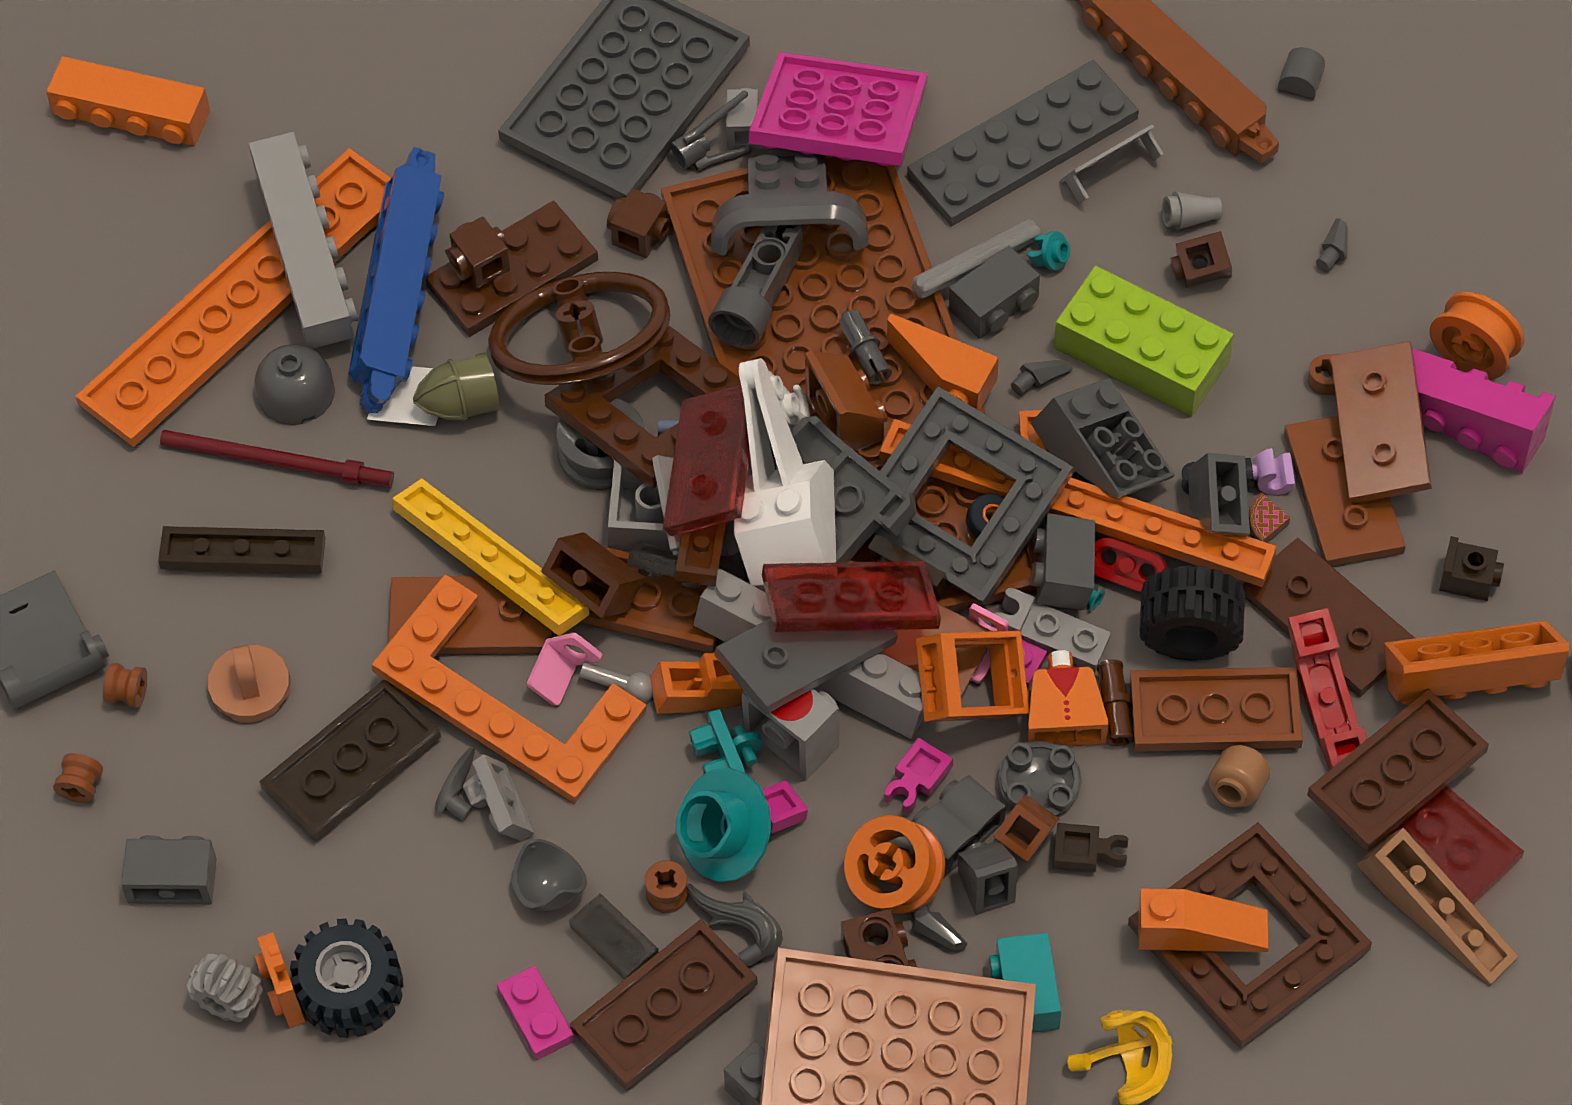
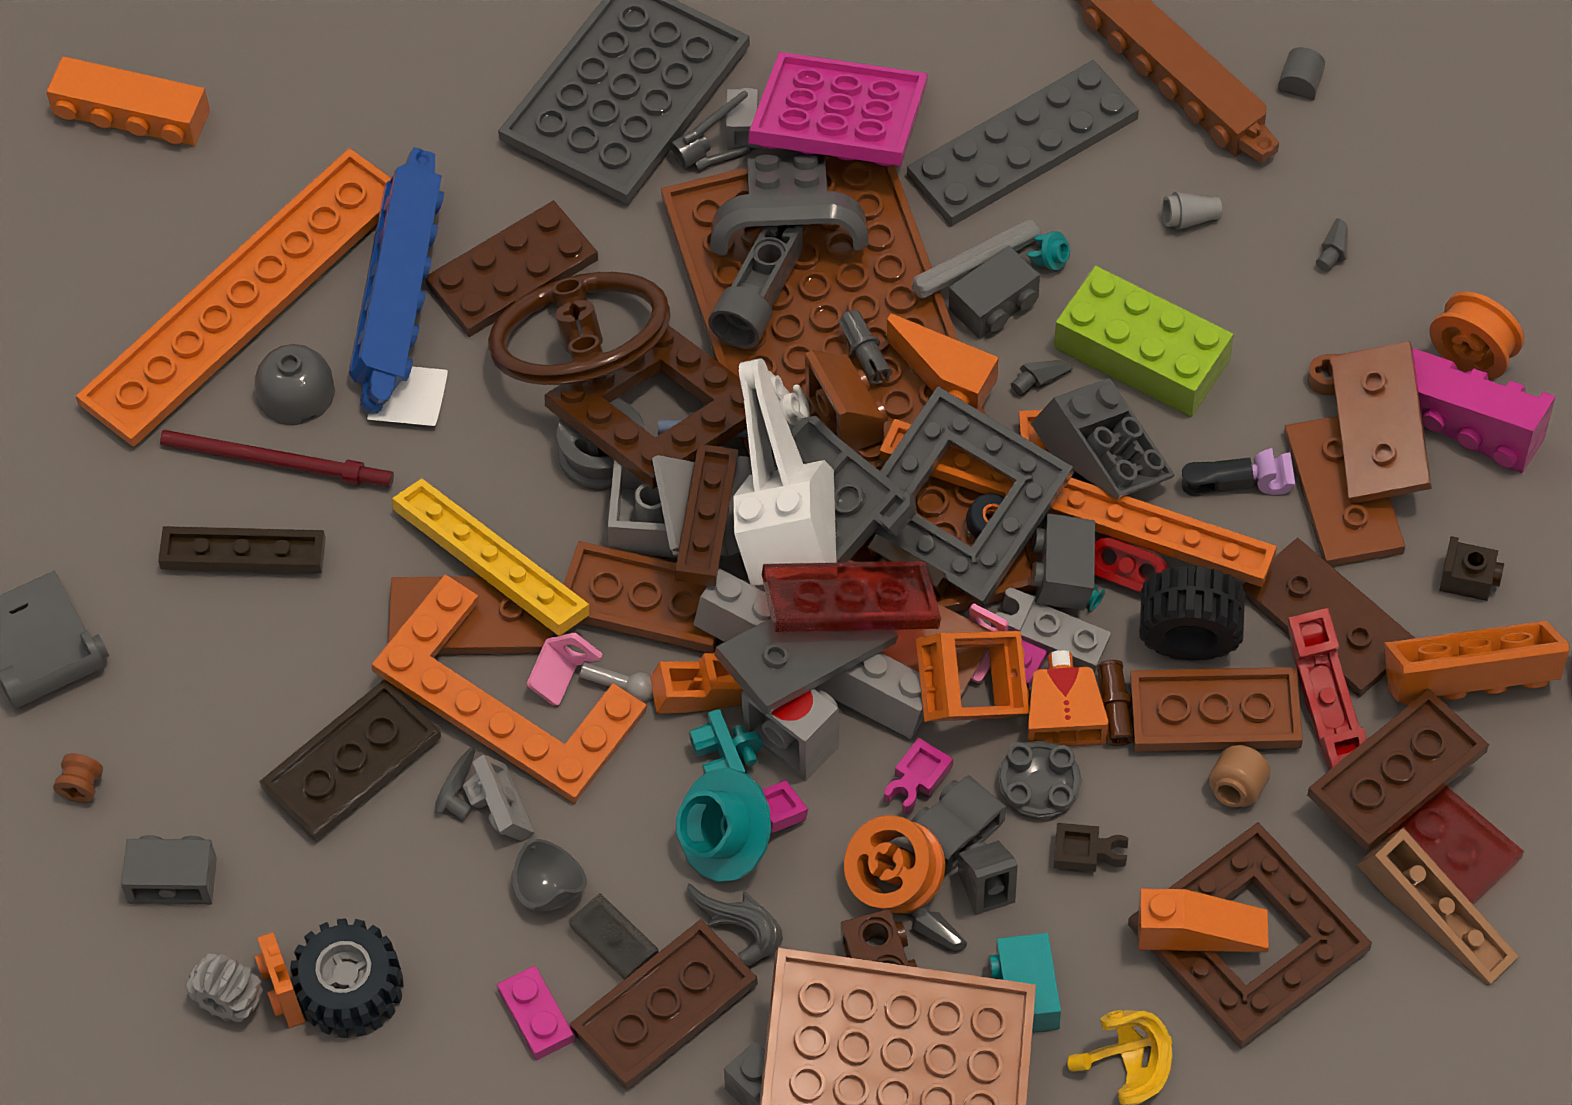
dark orange wheel [103,663,147,708] -> none
nougat tile [208,644,291,723] -> none
light grey brick [249,131,358,349] -> none
olive helmet [413,352,500,421] -> none
reddish brown brick [445,216,510,288] -> none
reddish brown brick [541,532,645,618] -> none
reddish brown brick [607,188,671,259] -> none
clear smoke plate [627,542,703,588] -> none
dark orange wheel [645,860,688,913] -> none
clear red plate [663,384,750,537] -> none
dark orange brick [993,794,1059,862] -> none
light grey piece [1059,124,1164,204] -> none
reddish brown brick [1170,231,1232,288] -> none
dark grey slope [1188,453,1250,536] -> none
dark orange tile [1249,492,1290,543] -> none

